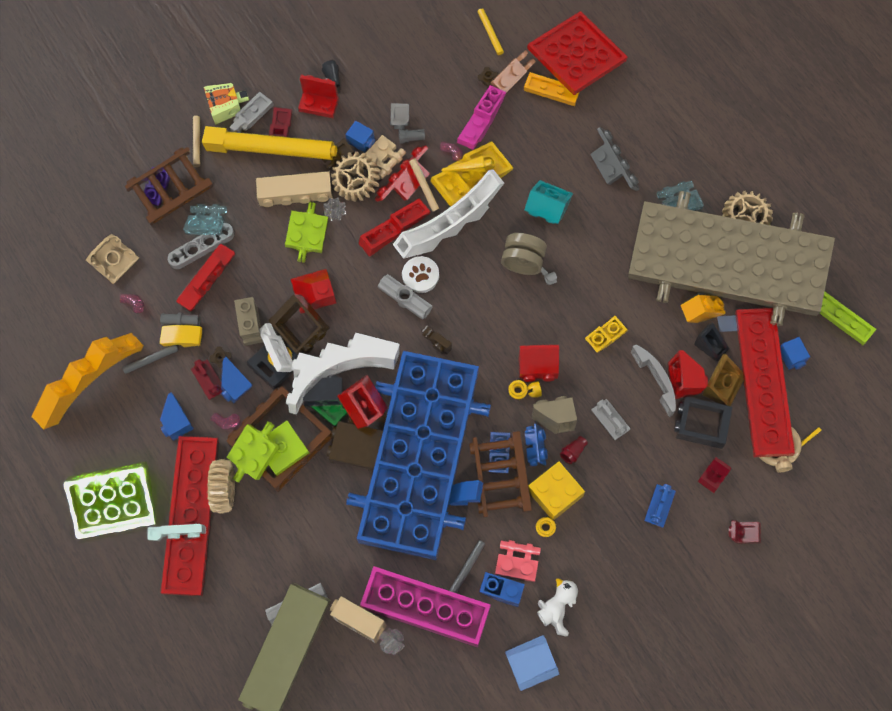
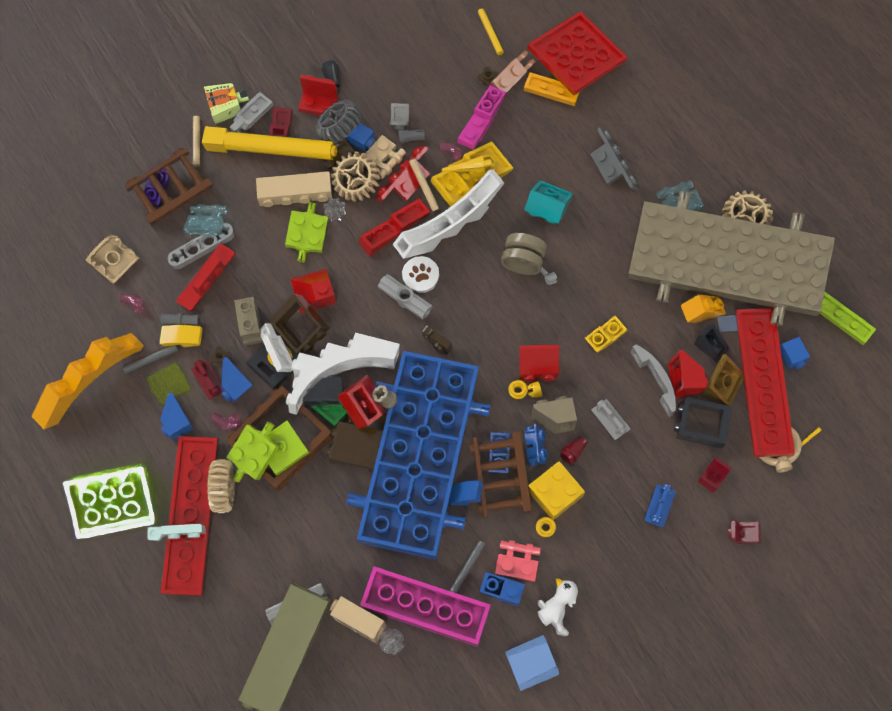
none -> clear neon green piece [146,362,191,405]
none -> dark grey gear [315,99,362,144]
none -> dark tan bush [372,385,397,409]

